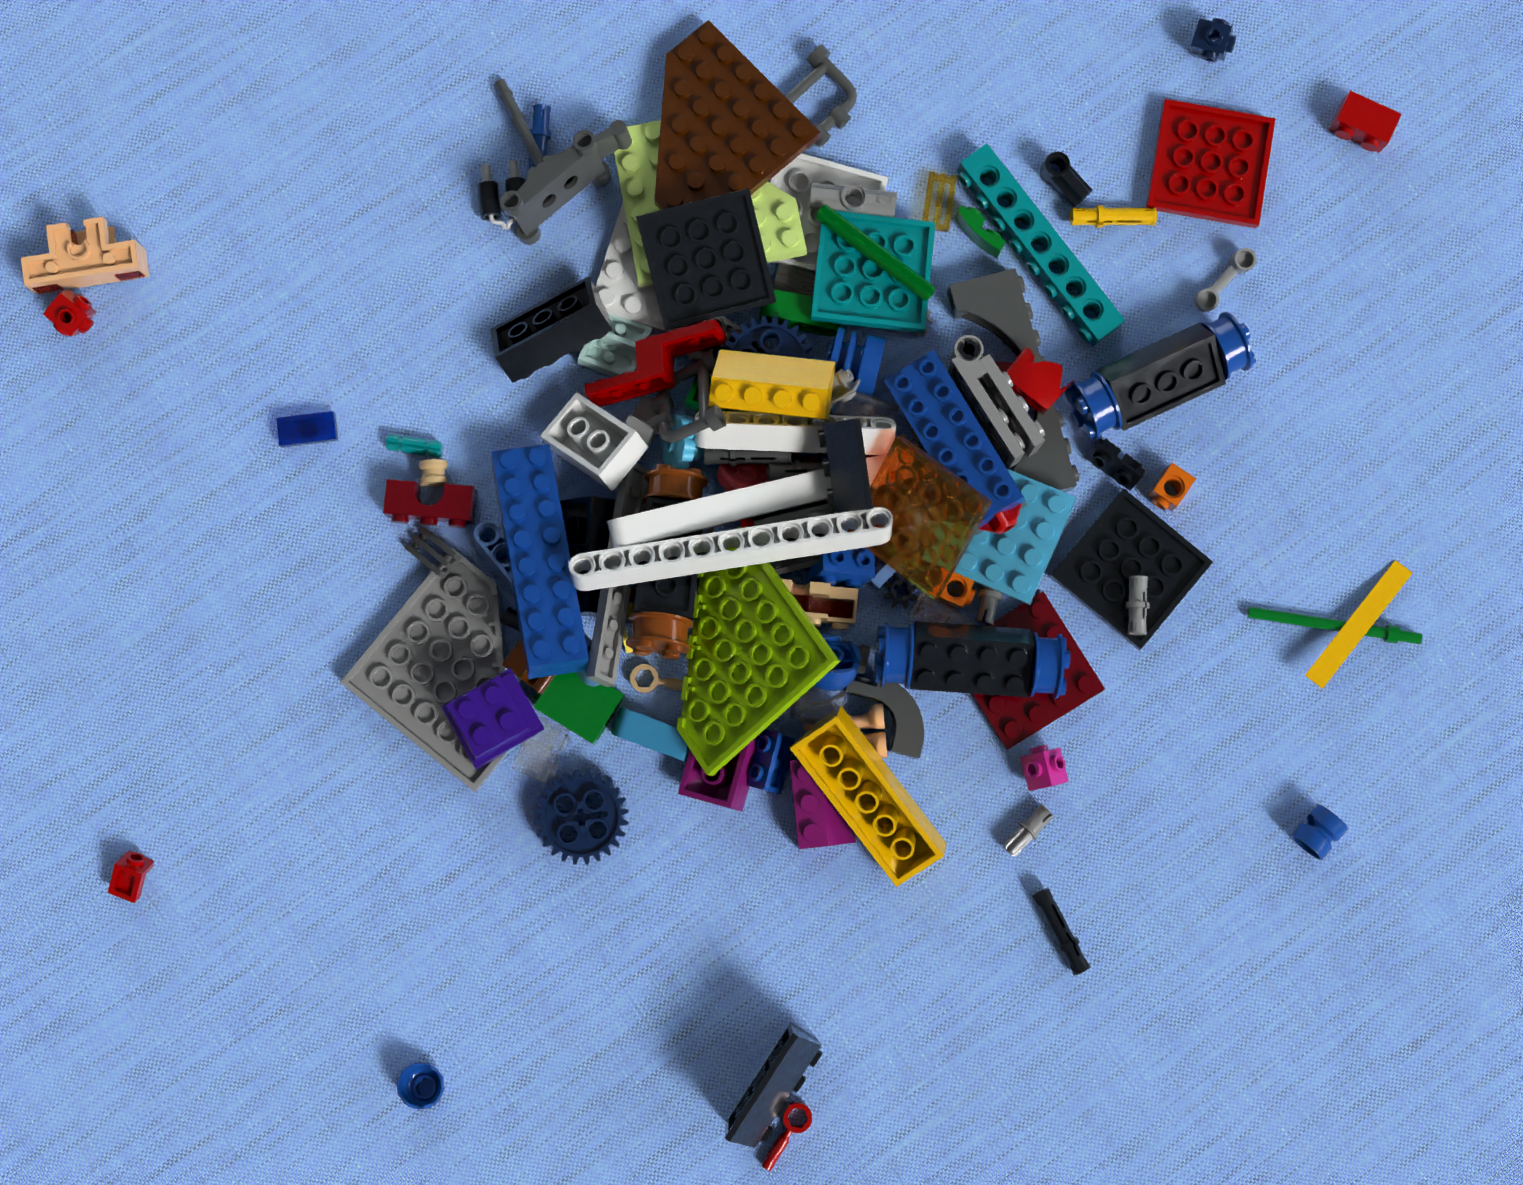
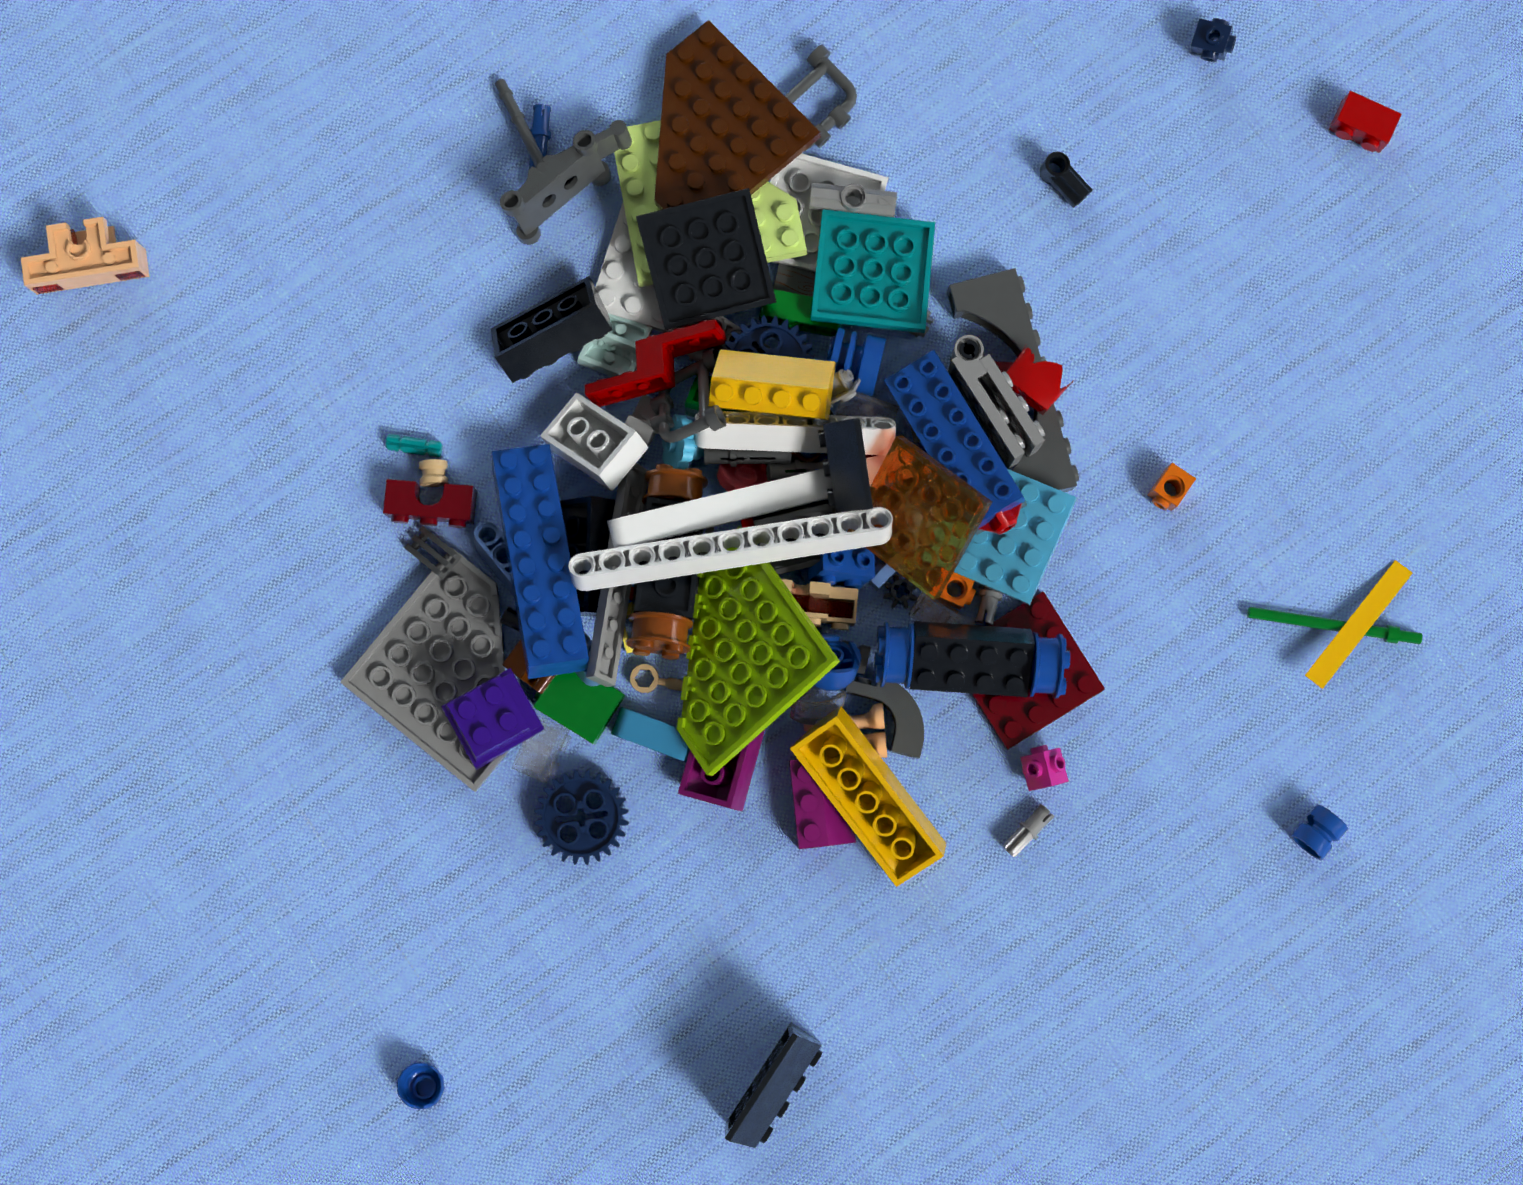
red brick [43,289,97,337] -> none
red bracket [107,851,154,903] -> none
clear blue plate [276,411,338,448] -> none
black piece [477,160,526,229] -> none
blue bracket [747,730,795,795] -> none
red piece [761,1101,812,1171] -> none
green axle [816,204,935,301] -> none
clear yellow tile [922,171,957,232] -> none
green slope [955,206,1006,259] -> none
teal brick [957,143,1125,347] -> none
black pin [1032,887,1090,976] -> none
black plate [1050,489,1213,650] -> none
black brick [1064,312,1256,440] -> none
yellow pin [1069,205,1157,228] -> none
black hinge [1084,437,1146,491] -> none
light grey pin [1126,576,1150,635] -> none
red plate [1146,99,1276,229] -> none
light grey bar [1194,248,1257,312] -> none

